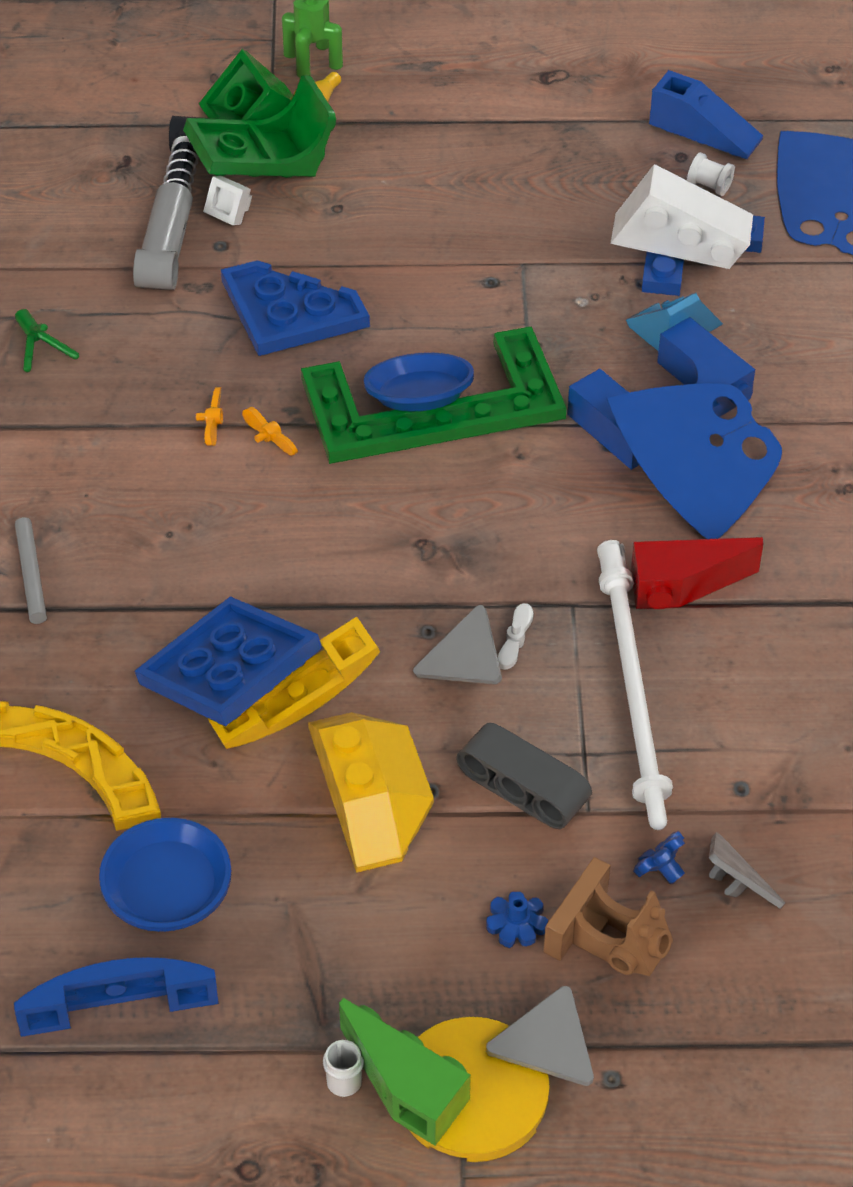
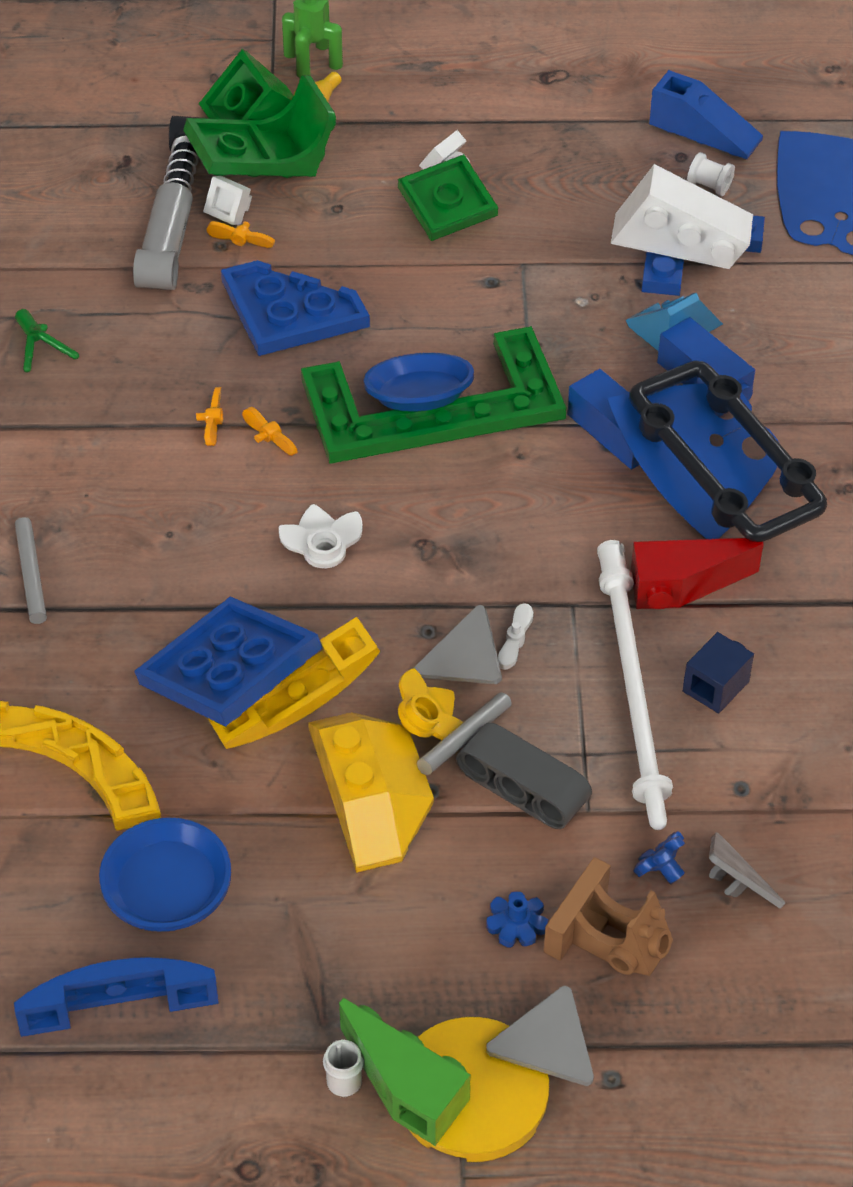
none -> light orange piece [206,221,275,248]
none -> white plate [279,504,363,568]
none -> green plate [398,154,498,241]
none -> yellow plate [398,668,463,740]
none -> light grey bar [417,692,512,775]
none -> white tile [419,130,470,169]
none -> black bar [629,360,827,542]
none -> dark blue brick [682,632,754,714]

